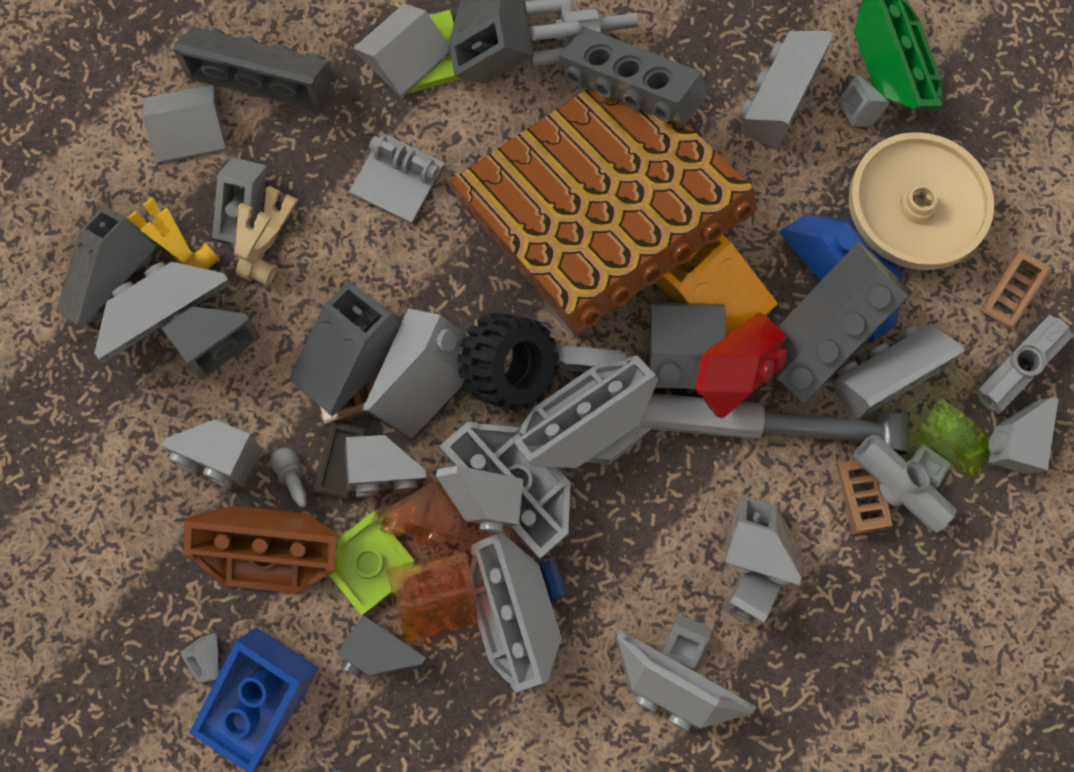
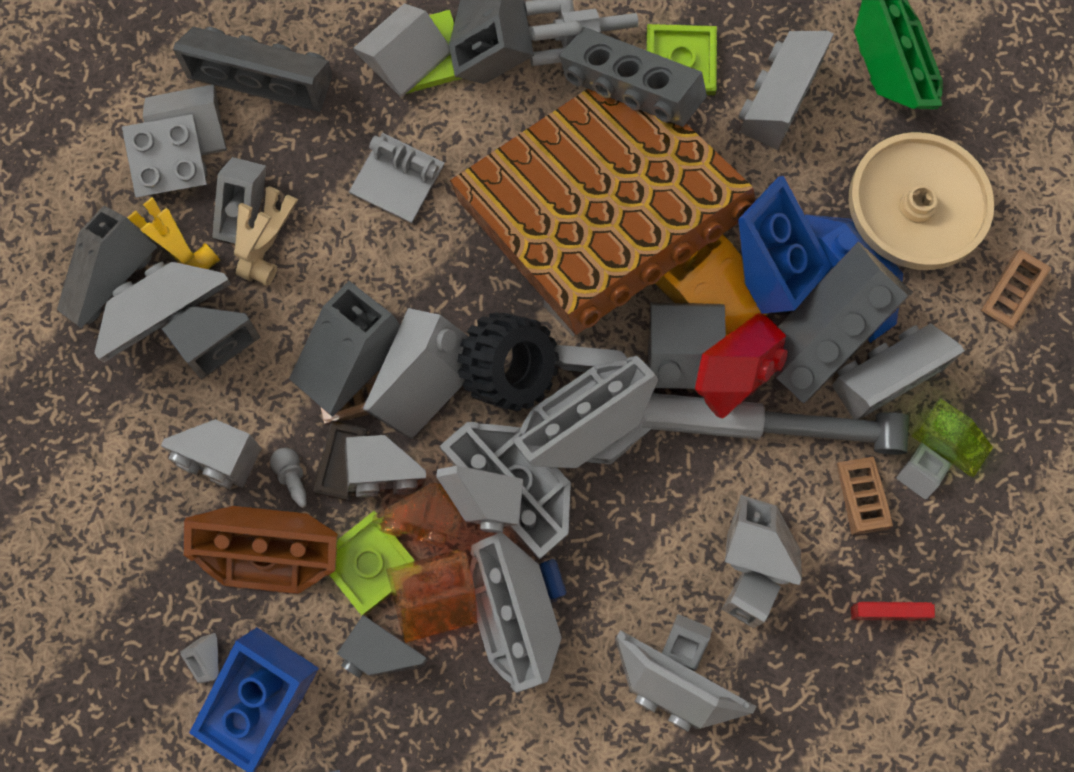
light grey slope [837,76,889,127] -> none
light grey piece [852,434,957,533] -> none
light grey piece [975,315,1074,414] -> none
light grey slope [988,397,1059,474] -> none
none -> light grey hinge [122,114,208,198]
none -> lime tile [646,24,717,95]
none -> blue slope [738,176,832,314]
none -> red tile [851,602,935,621]

